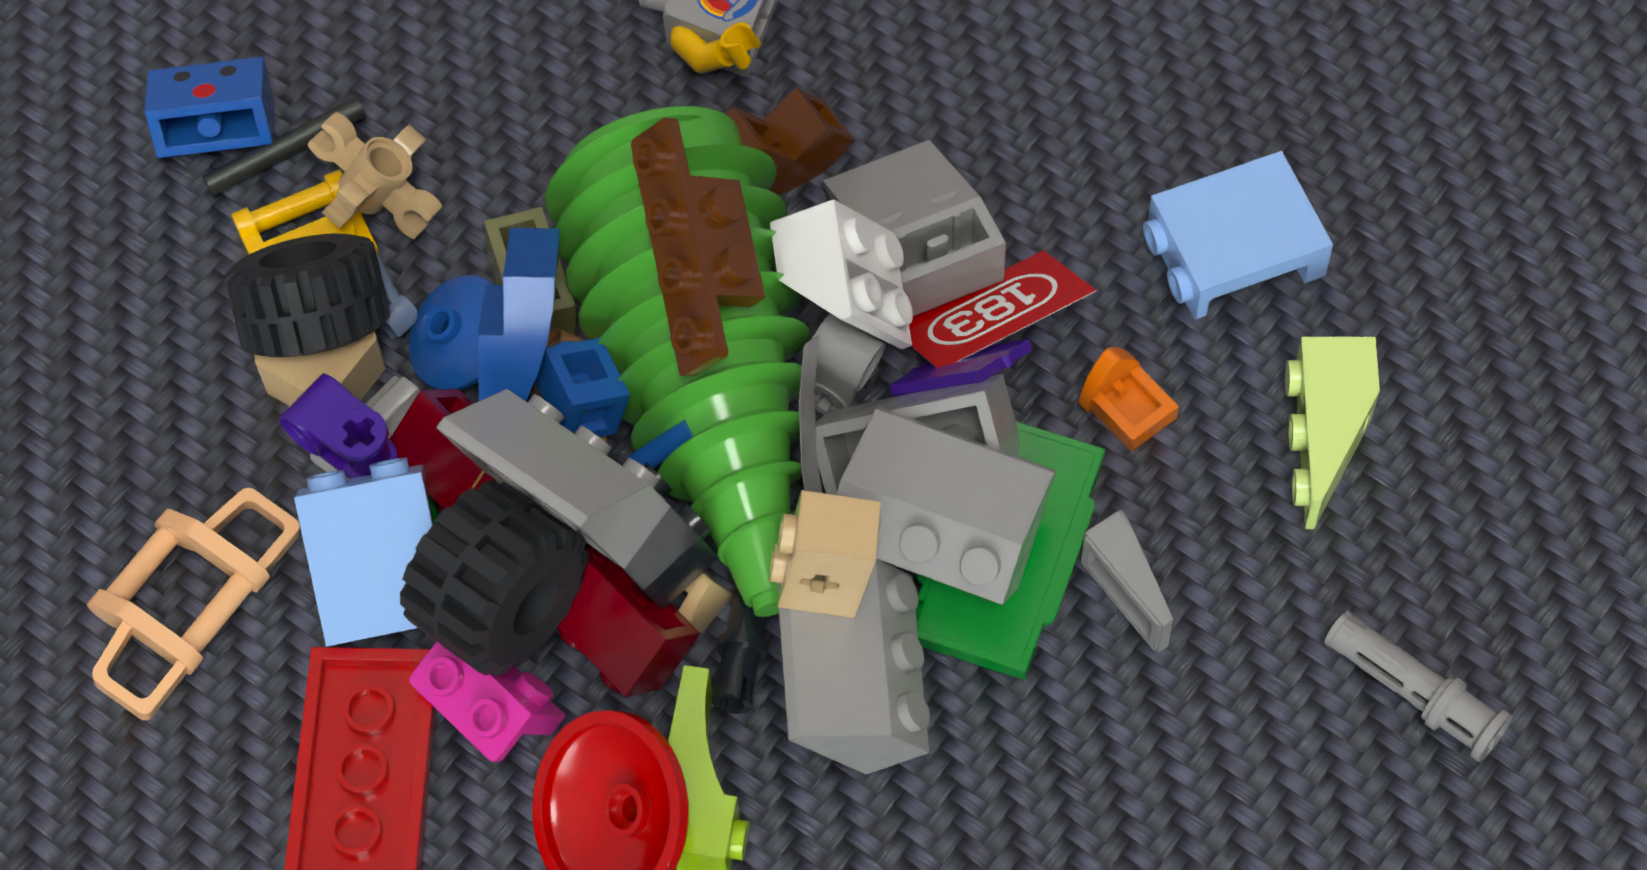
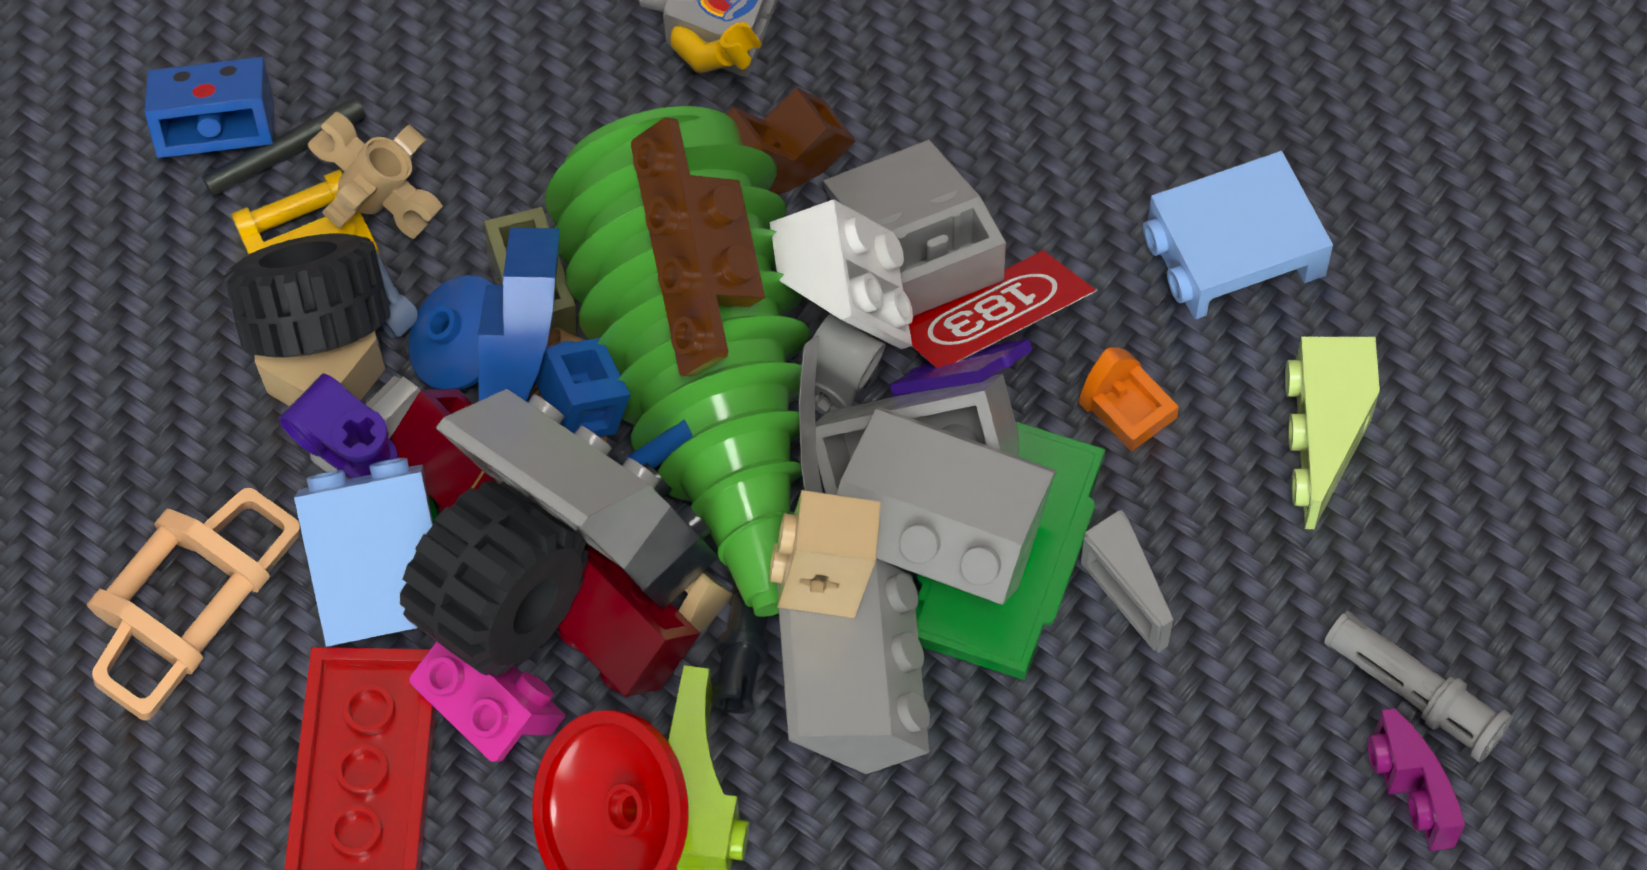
none -> magenta slope [1367,708,1465,852]

